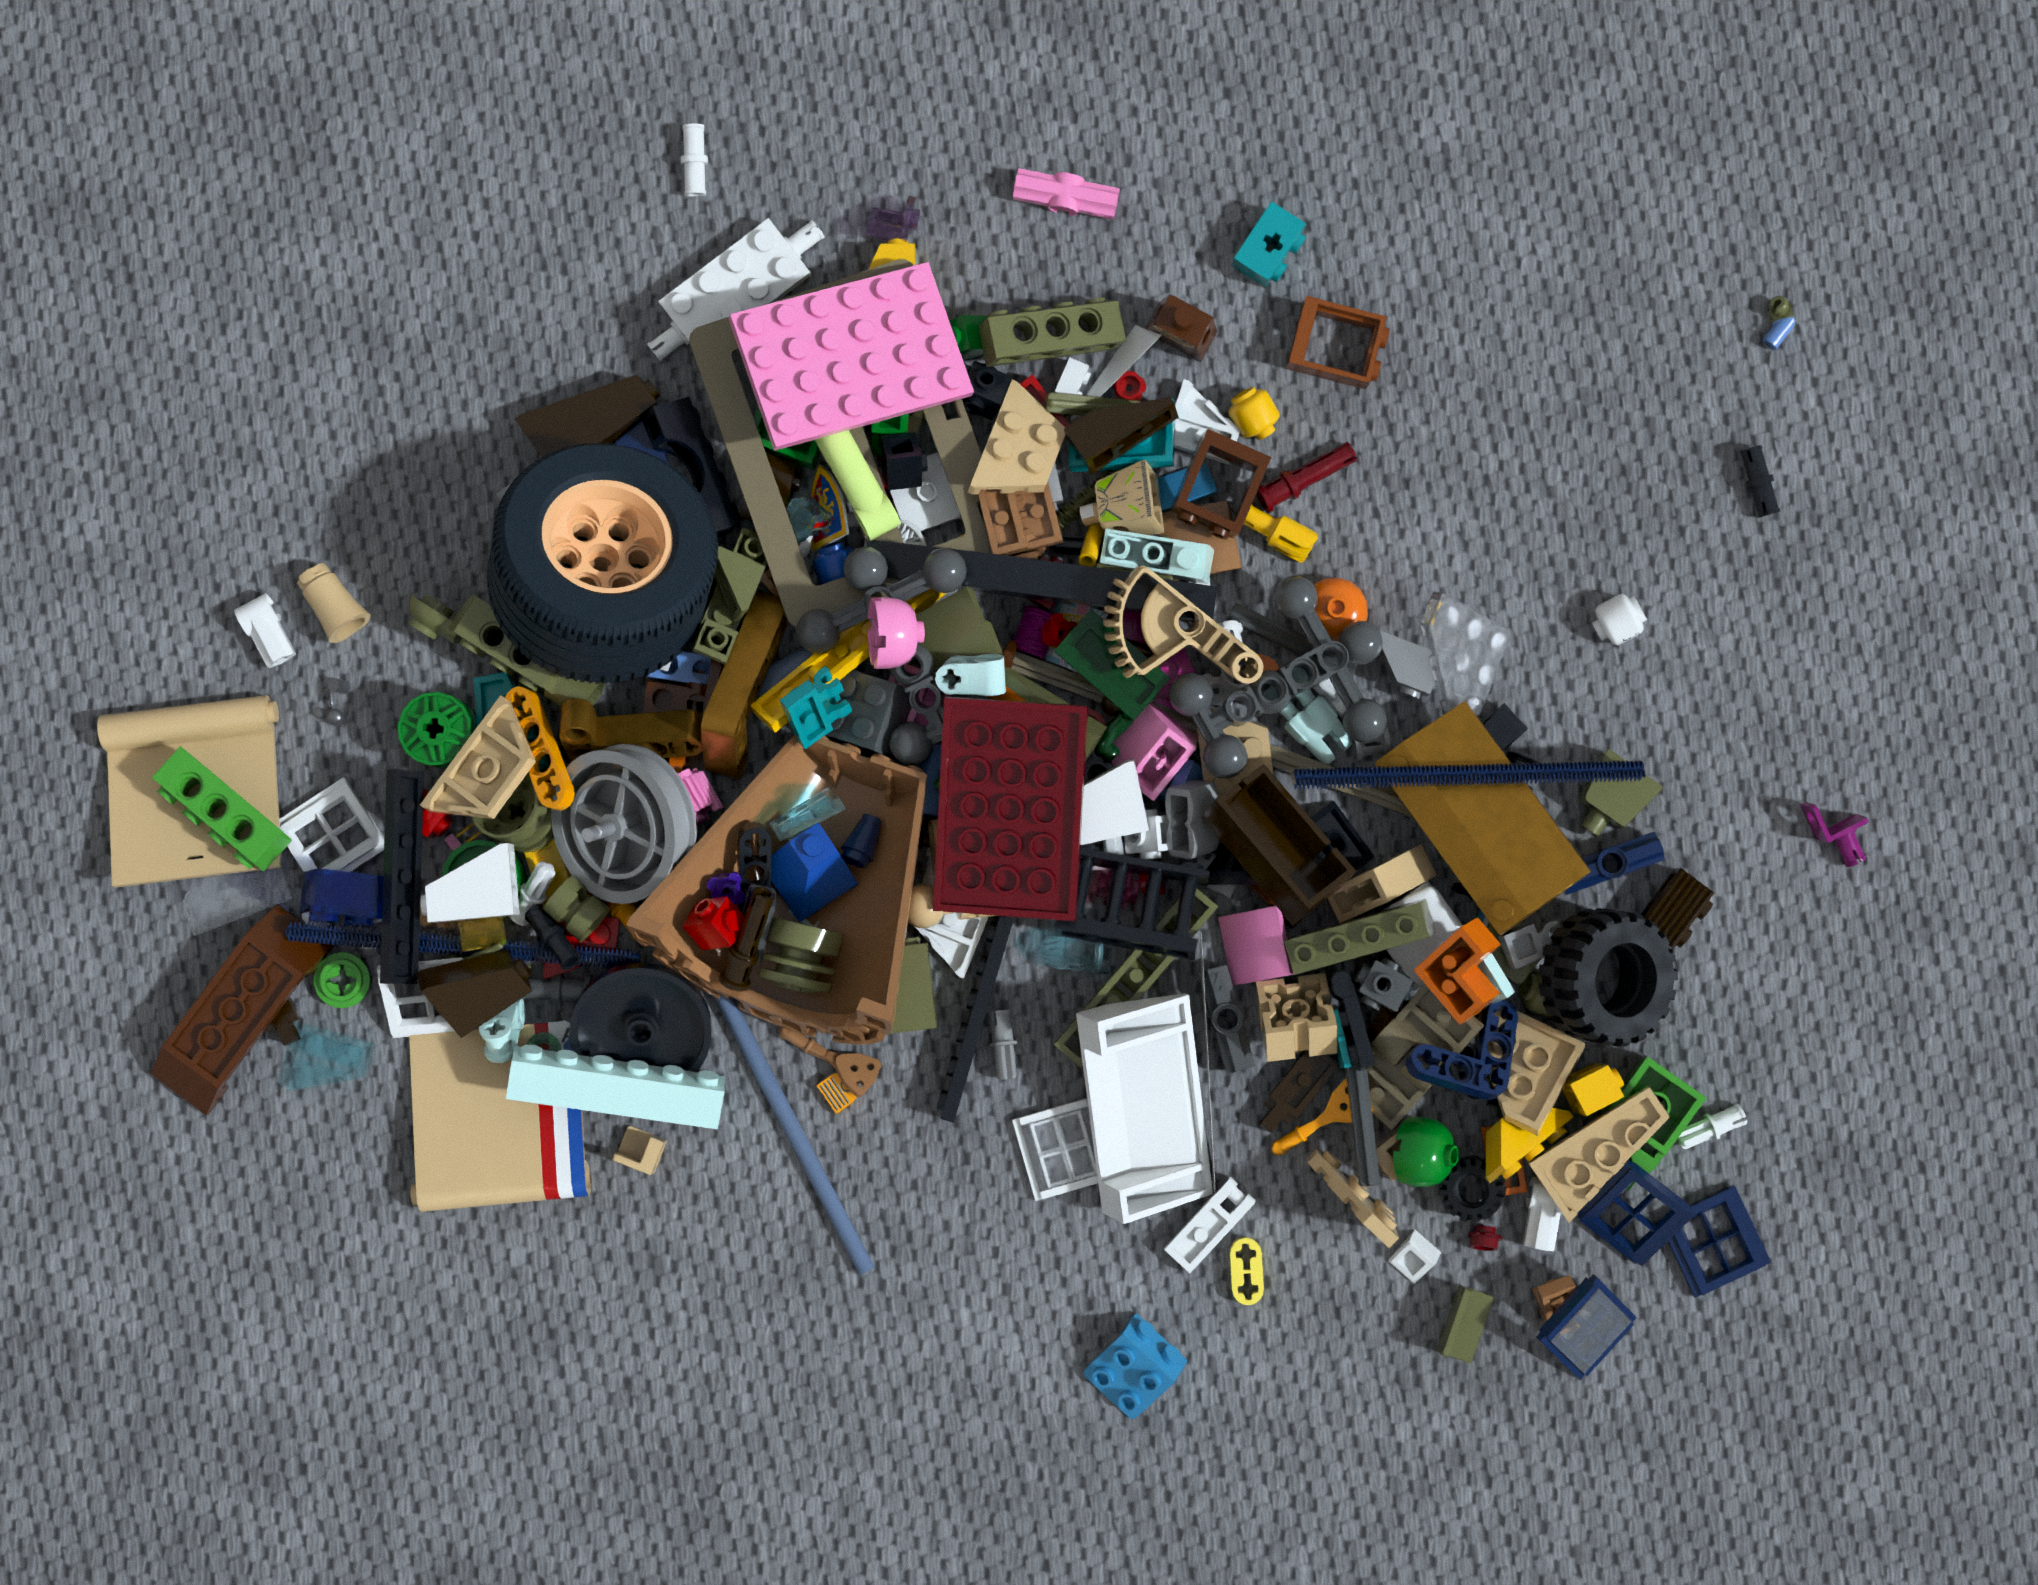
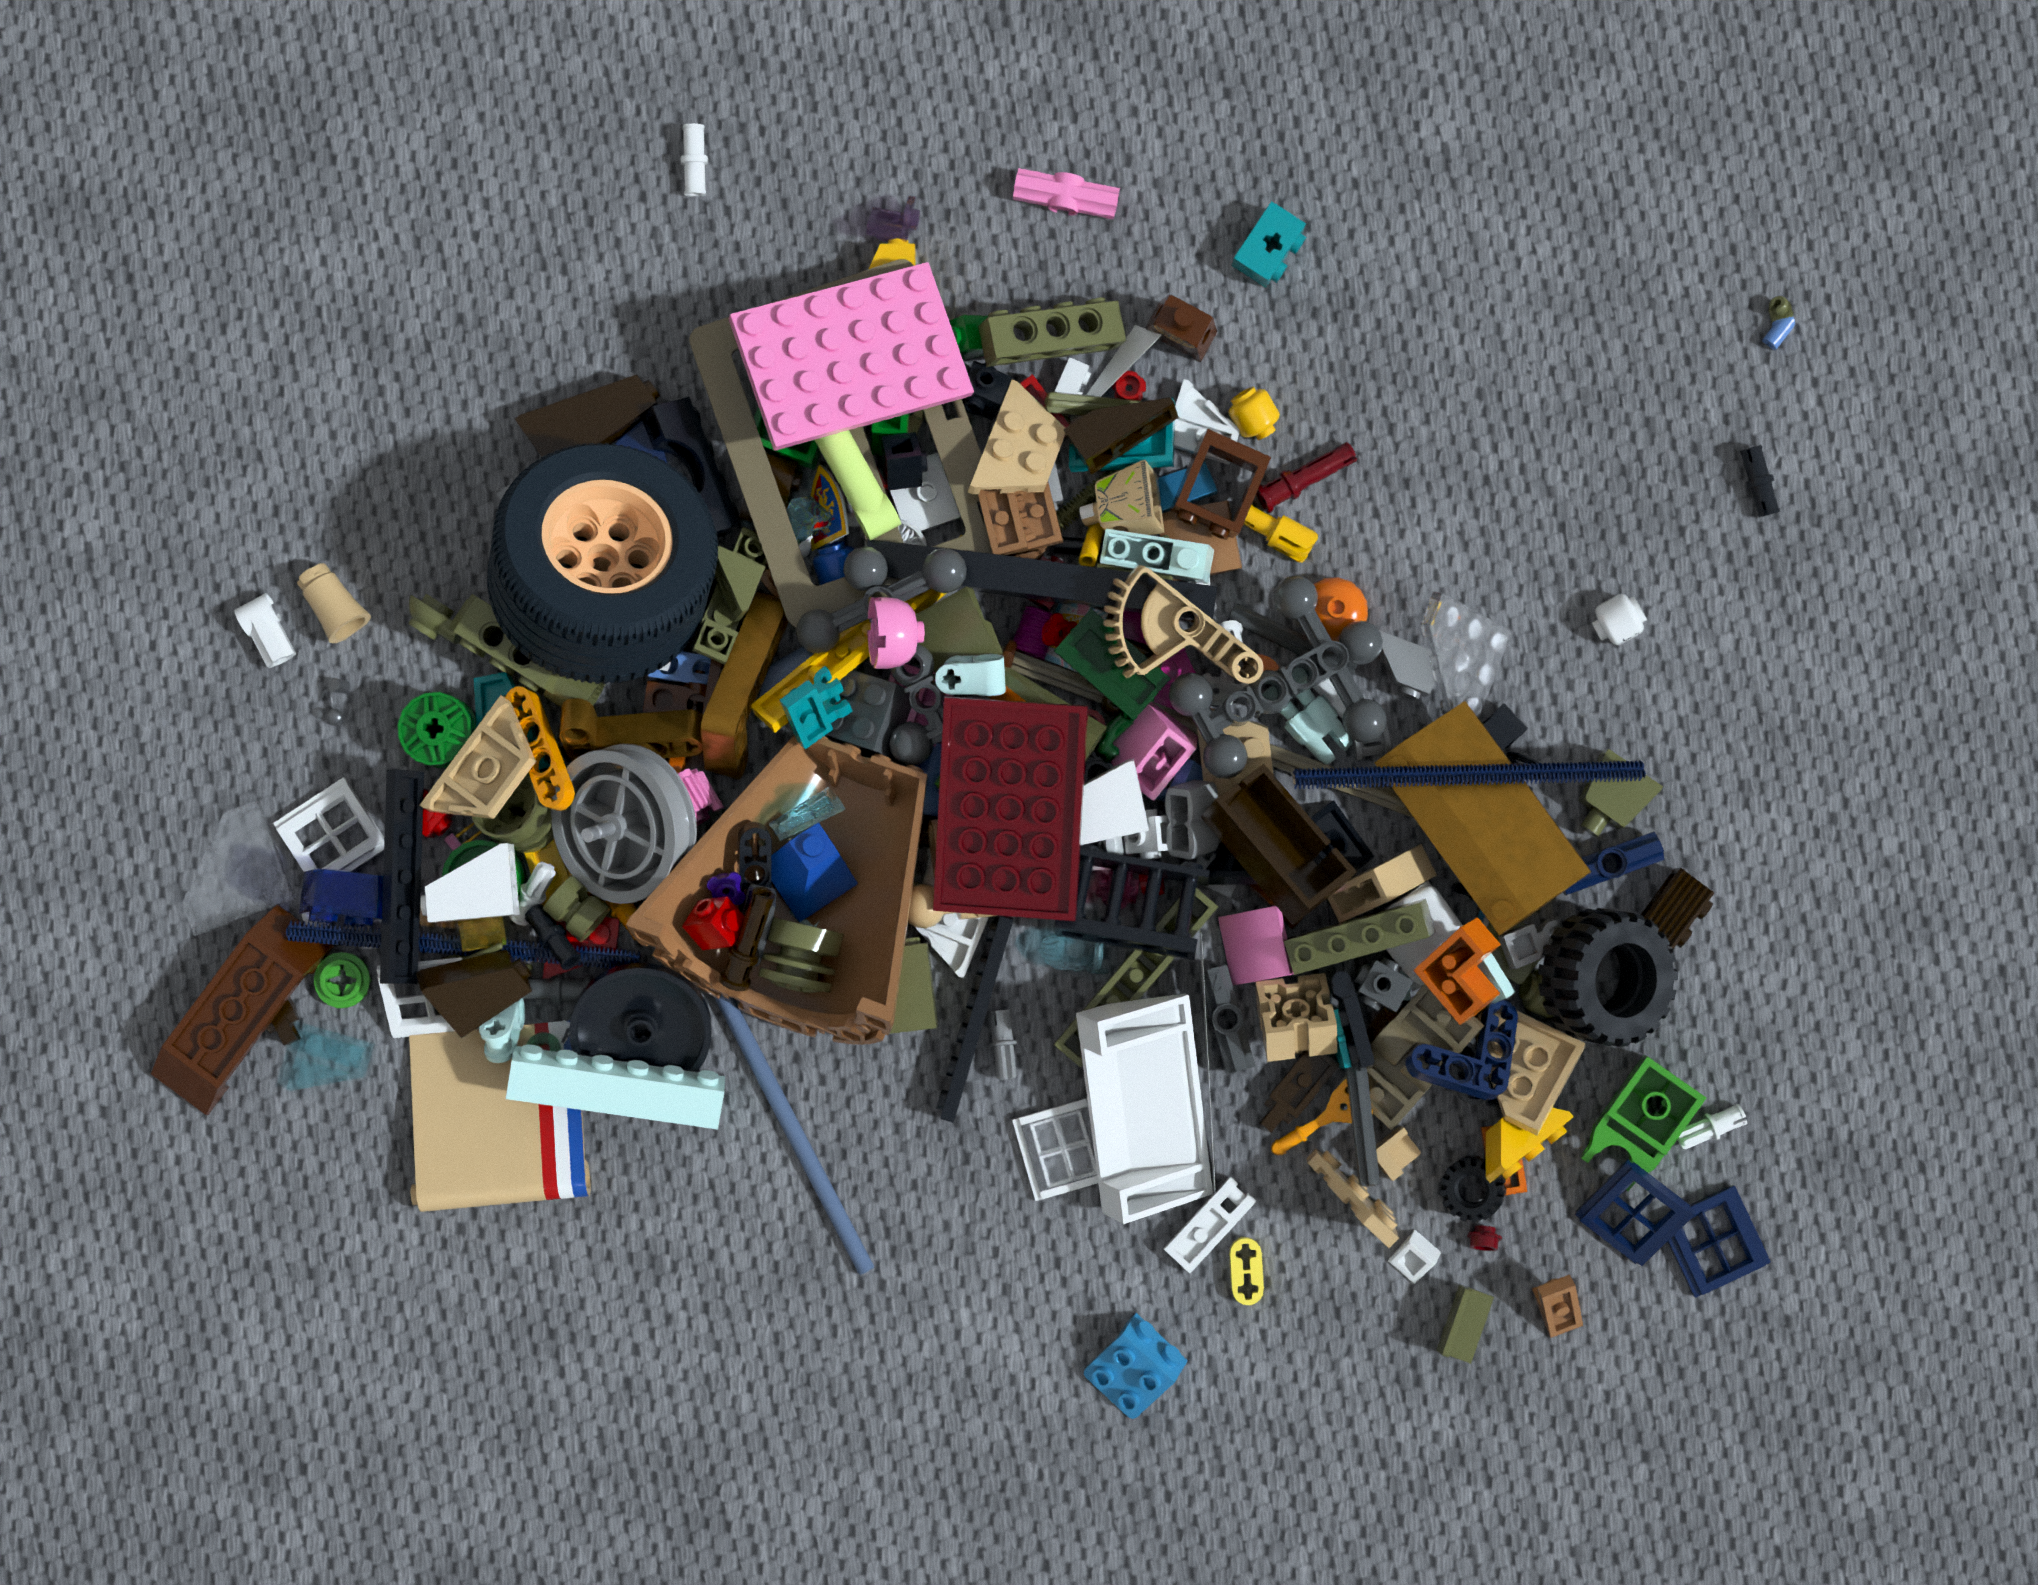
tan door [97,695,282,888] -> none
bright green brick [152,746,292,872] -> none
tan panel [612,1126,667,1175] -> none
white plate [647,218,825,362] -> none
medium nougat piece [778,1027,881,1097] -> none
light orange tile [816,1072,859,1114] -> none
dark blue cone [841,814,882,868] -> none
dark orange window [1286,296,1390,390] -> none
green cylinder [1393,1116,1459,1187] -> none
white piece [1522,1177,1562,1251] -> none
tan wing [1529,1085,1669,1223] -> none
piece [1536,1274,1637,1380] -> none
yellow brick [1562,1062,1625,1116] -> none
magenta bracket [1800,802,1869,867] -> none

